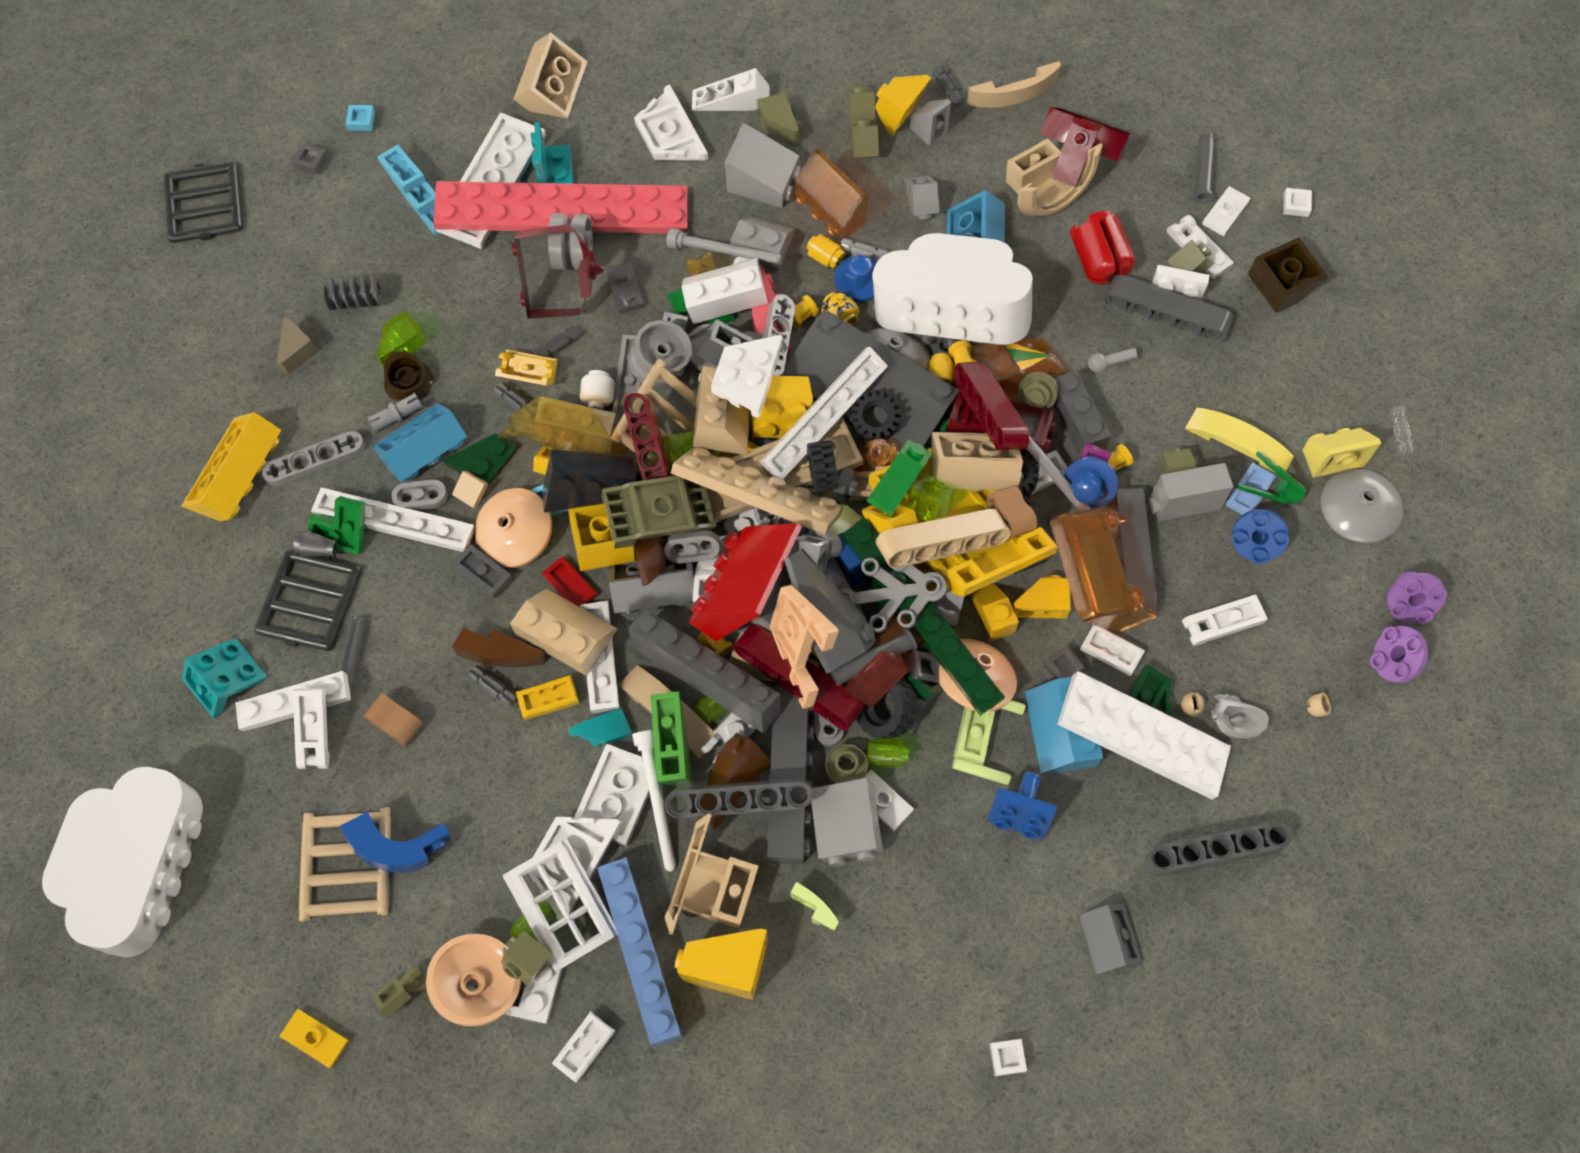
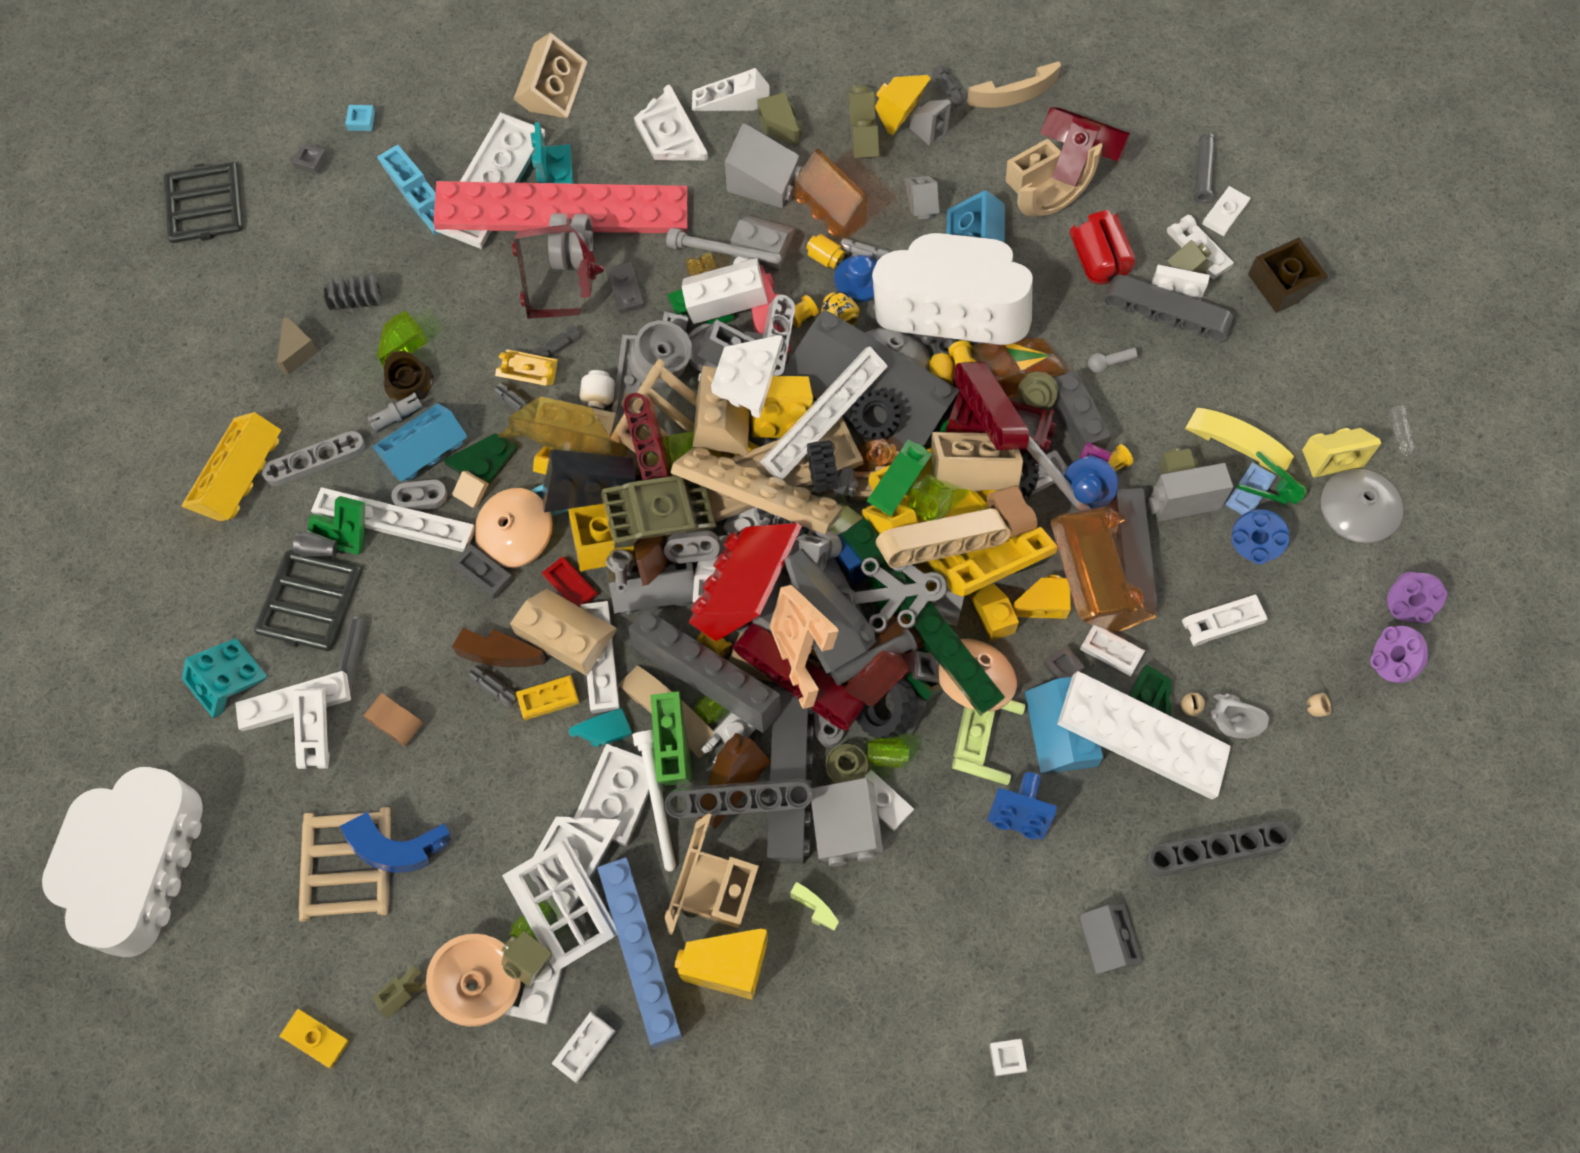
white plate [1283,188,1312,217] -> none
none -> light grey plate [606,549,634,592]

